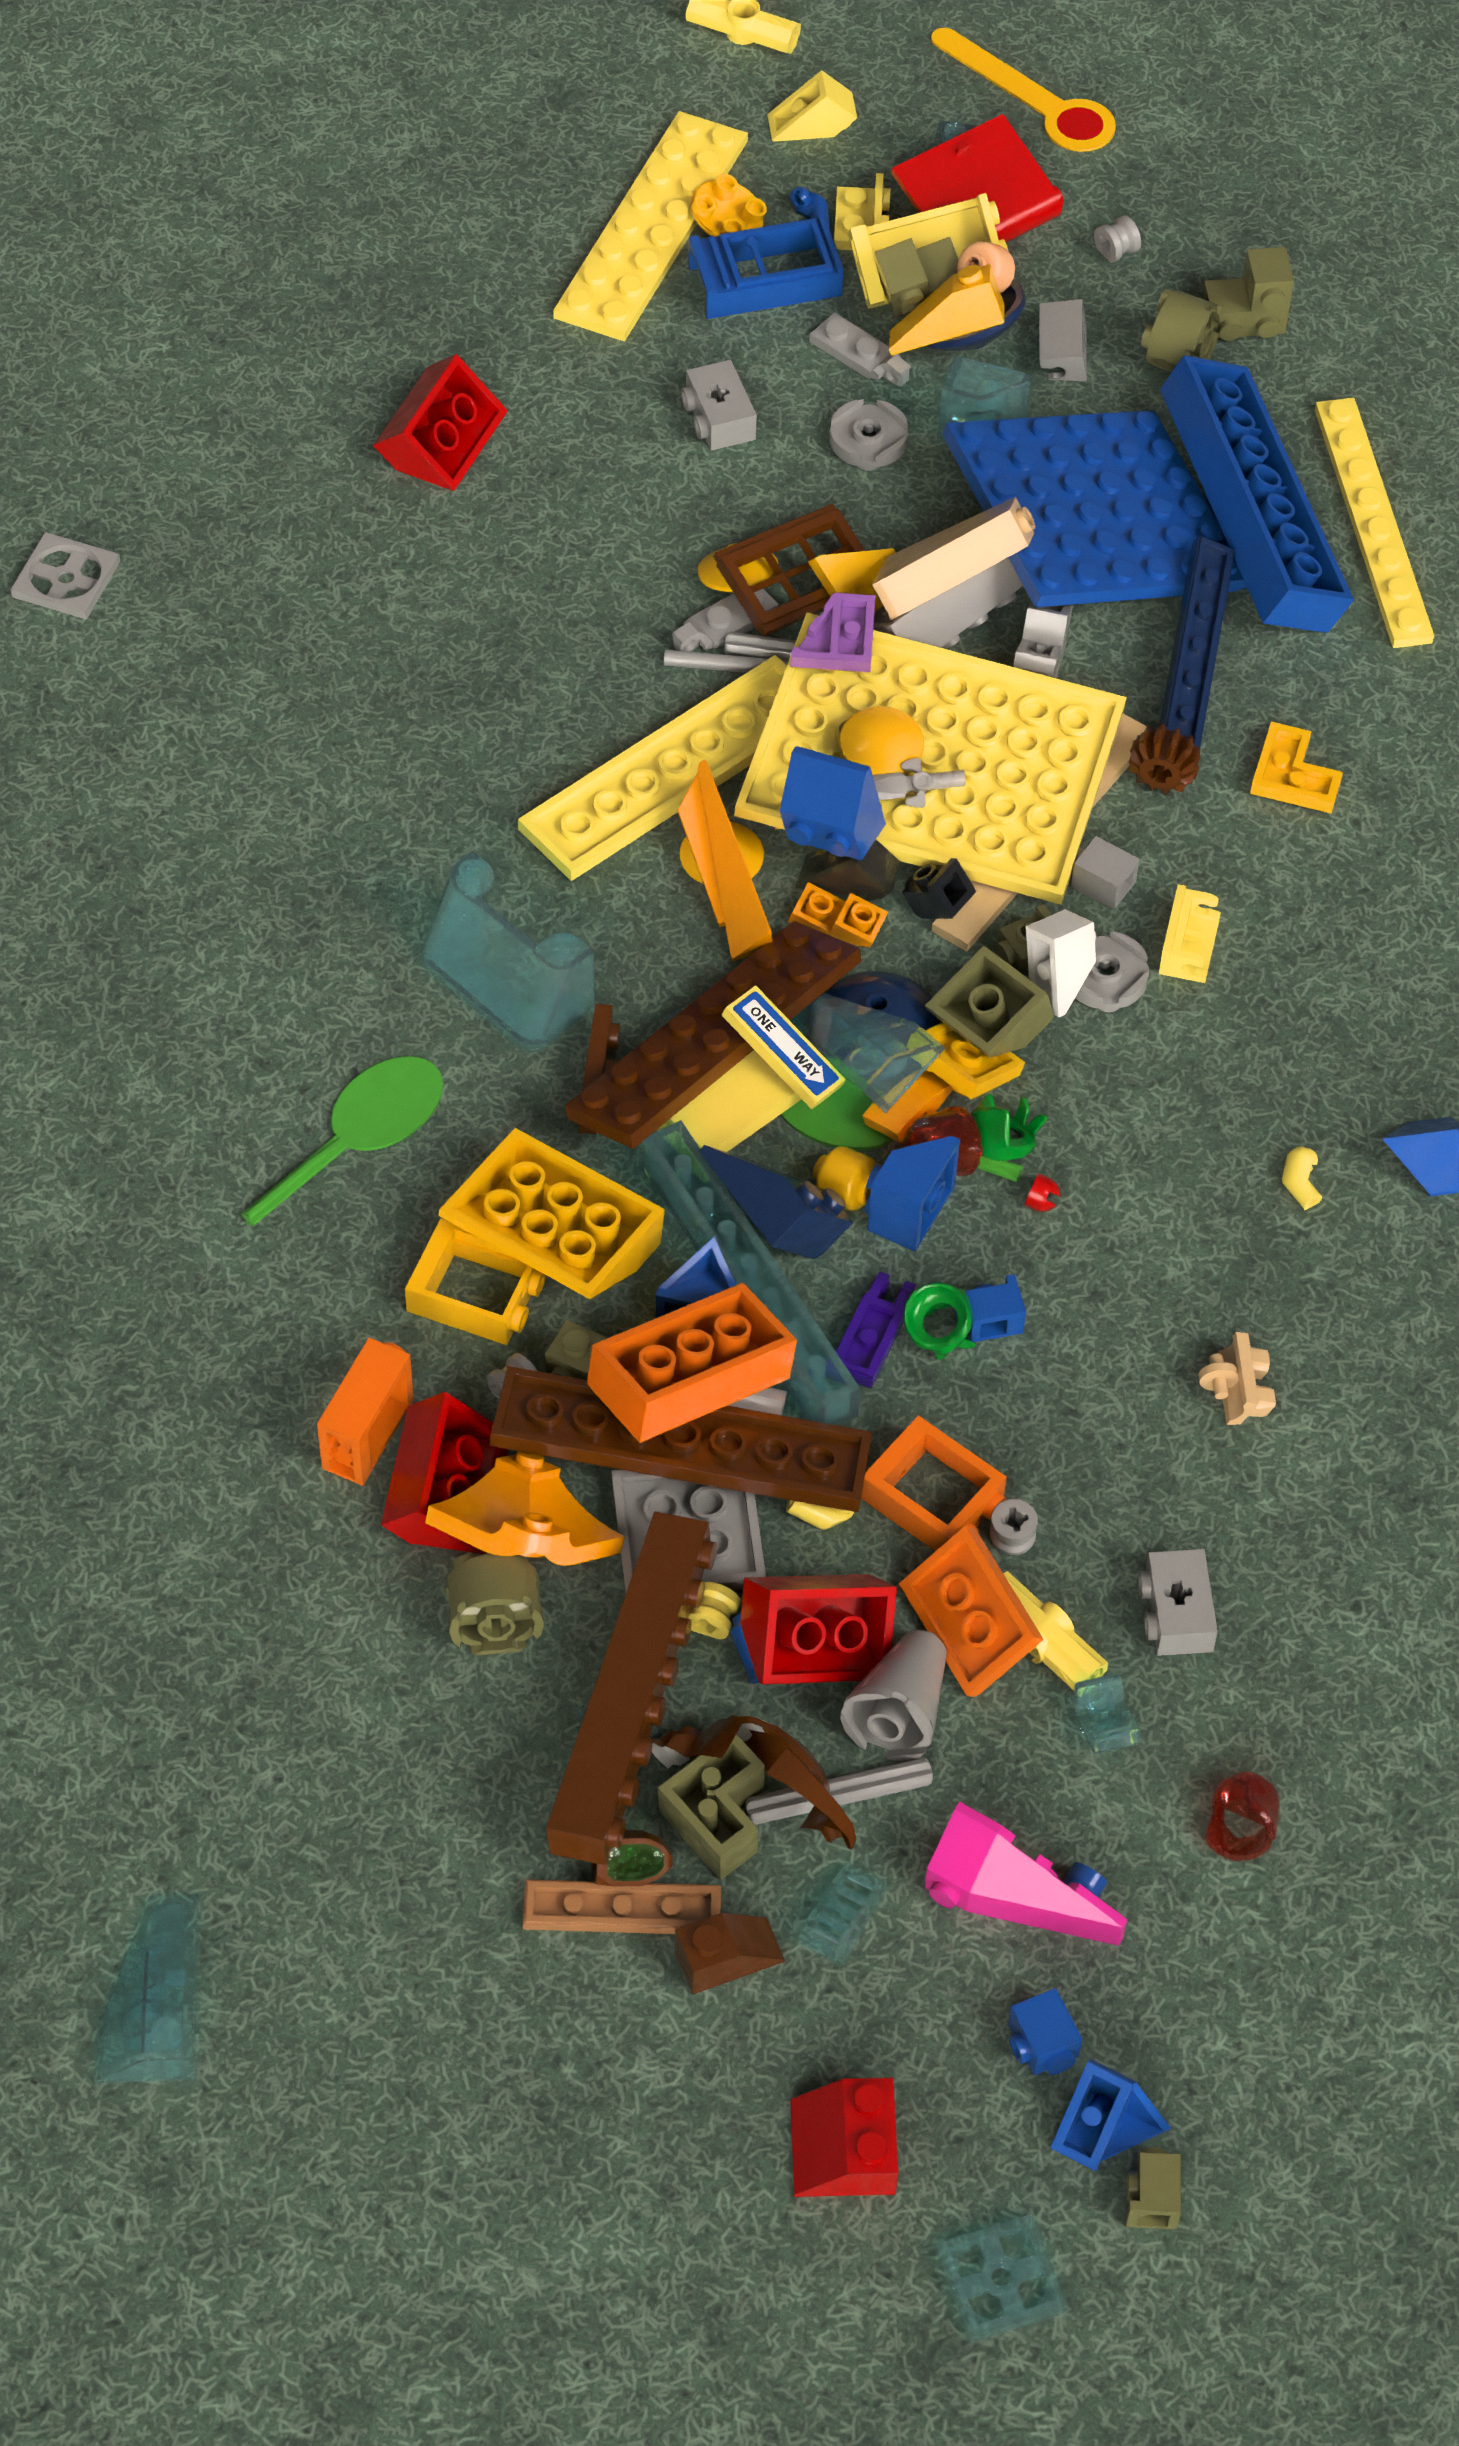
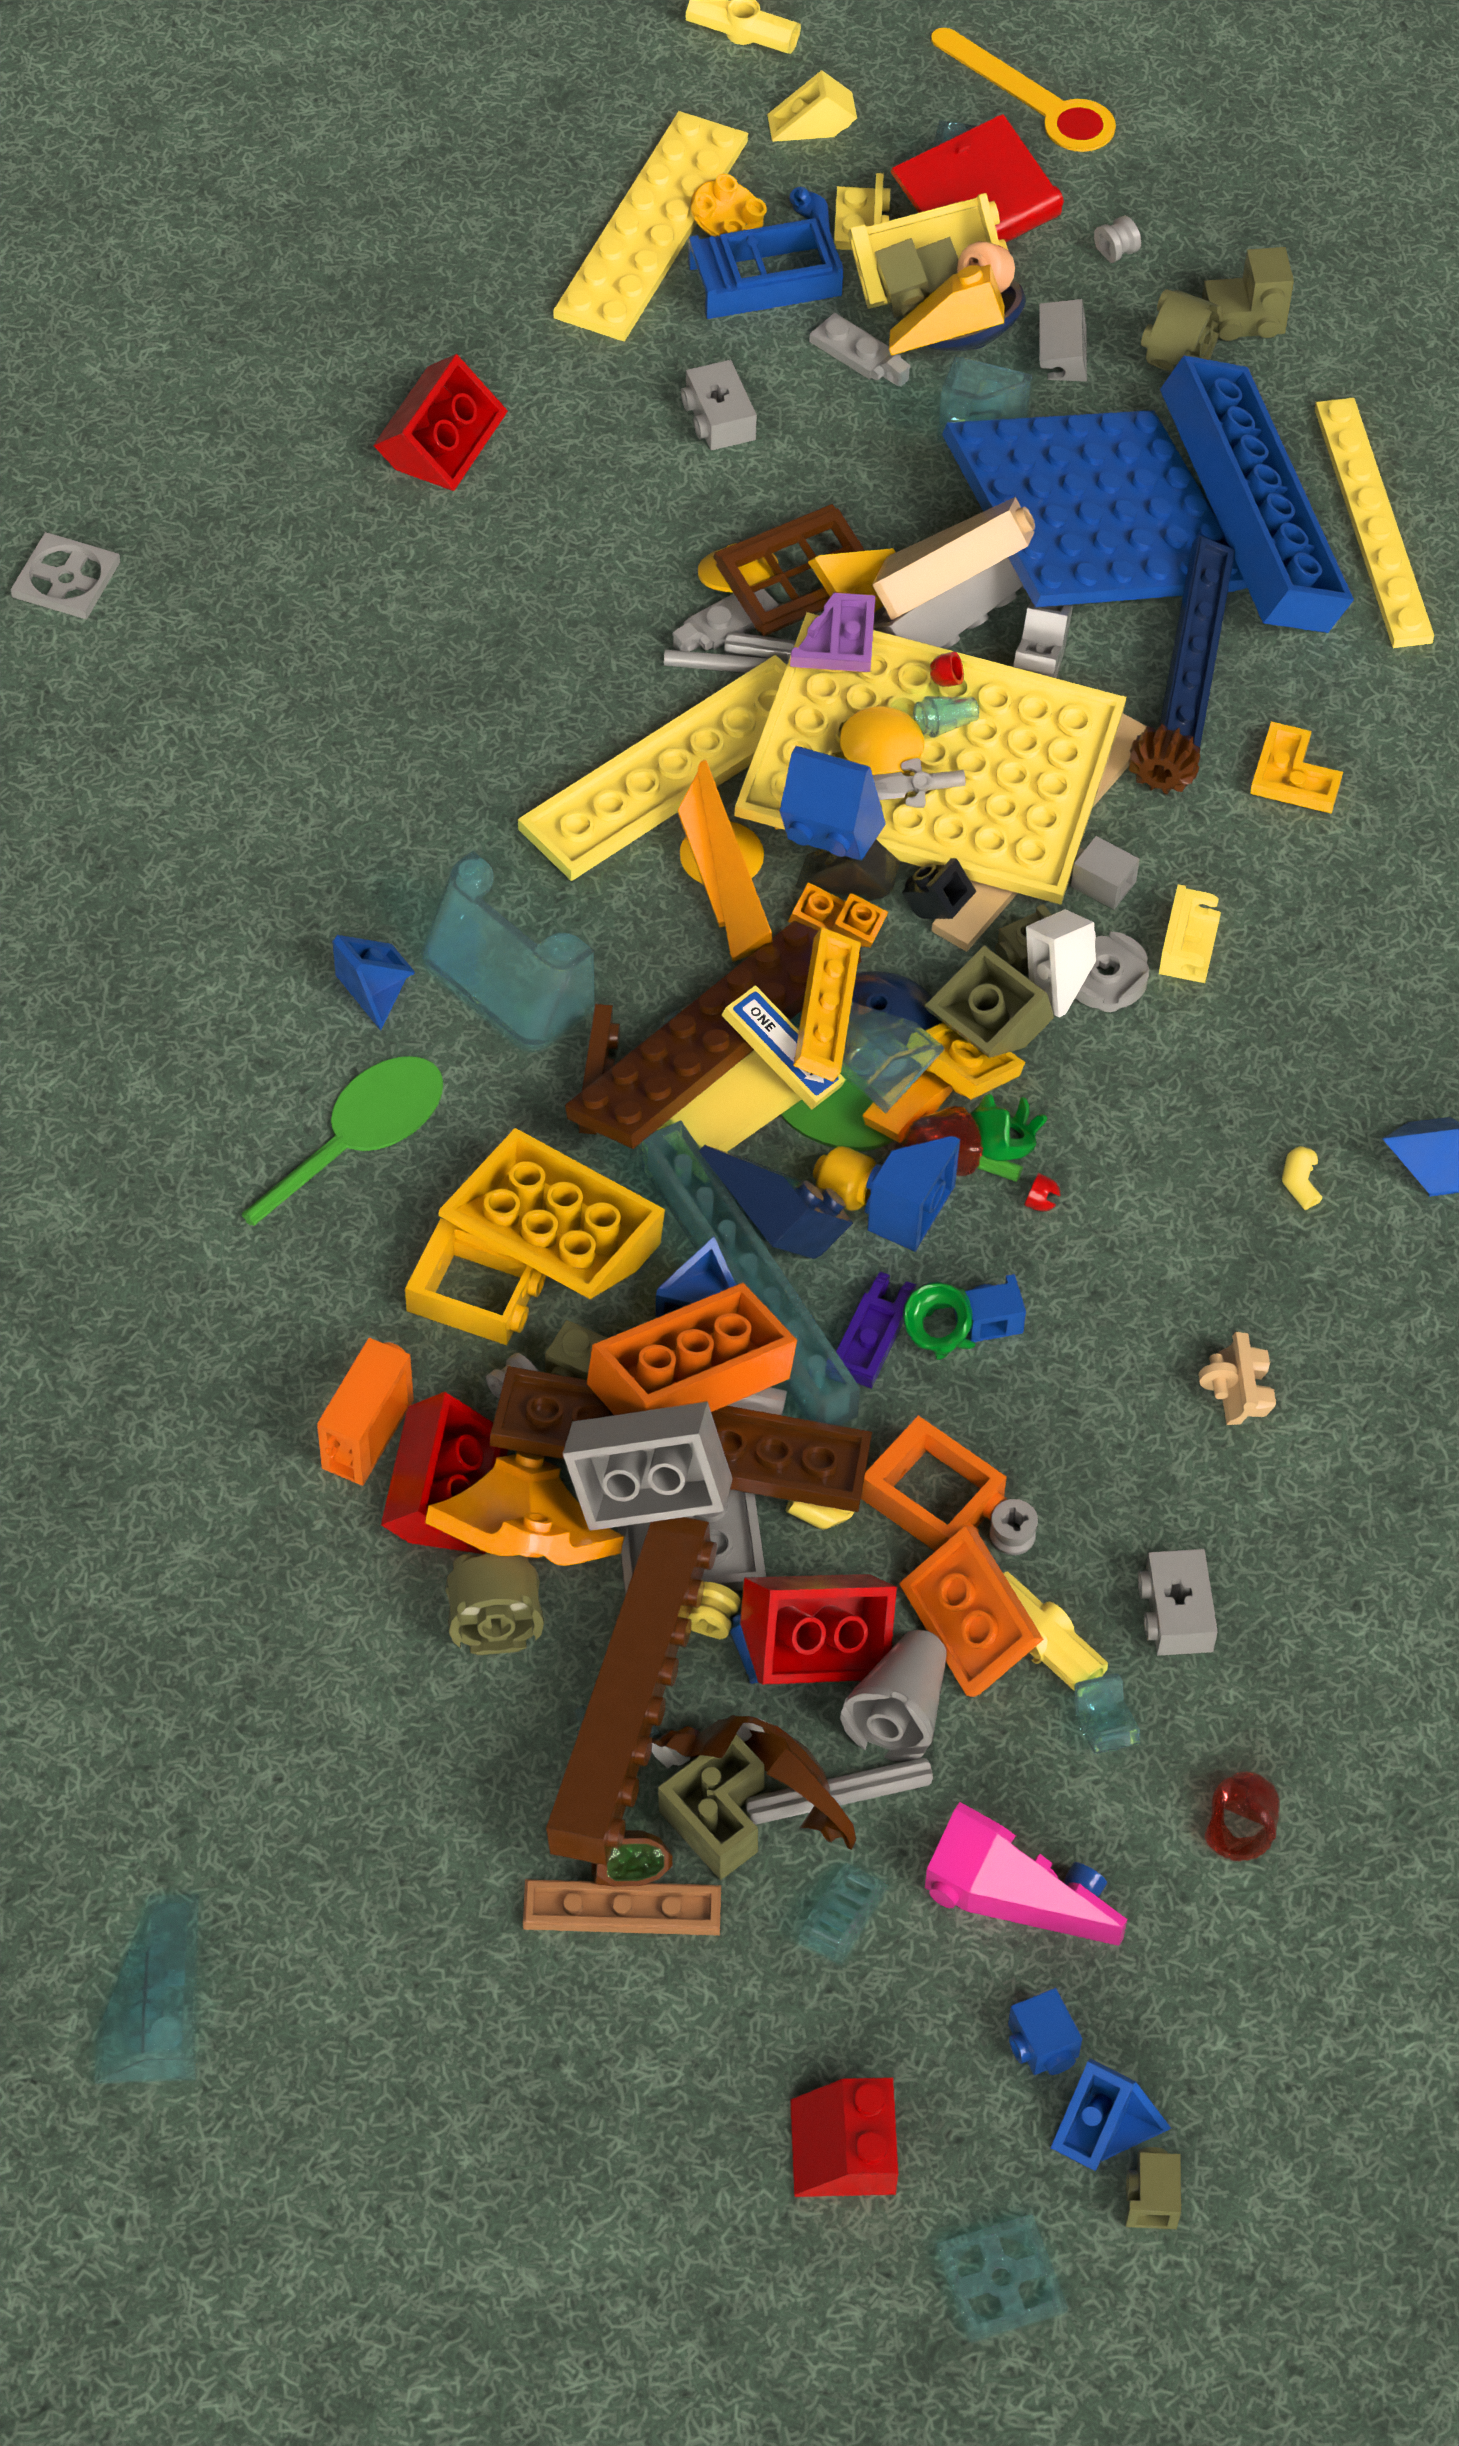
reddish brown slope [675,1913,785,1994] -> none
light grey plate [829,399,909,471] -> none
none -> blue slope [333,935,415,1030]
none -> light grey brick [563,1401,733,1531]
none -> yellow plate [793,927,861,1082]
none -> clear light blue cone [913,696,979,738]
none -> red hinge [930,651,964,687]

